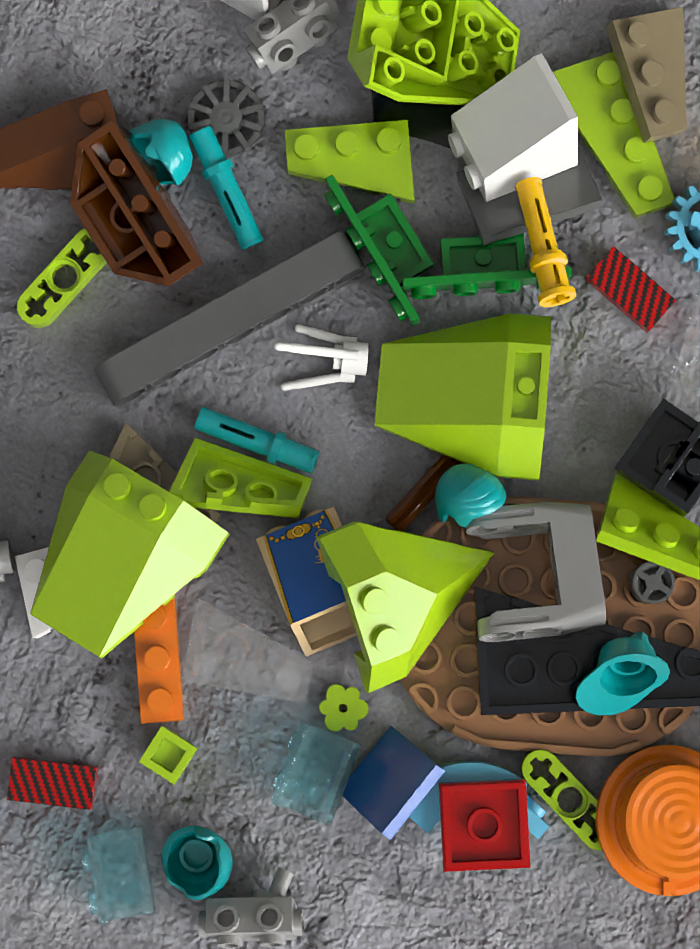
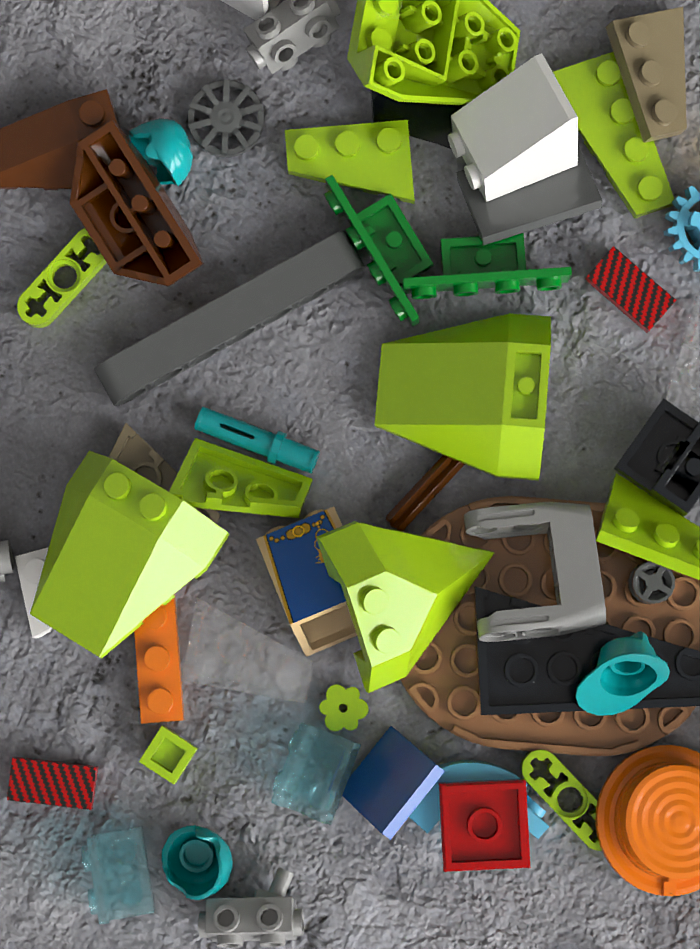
teal pin [189,126,264,250] -> none
white plant [274,324,368,391] -> none
teal hair [435,464,507,527] -> none
yellow pin [515,177,576,307] -> none

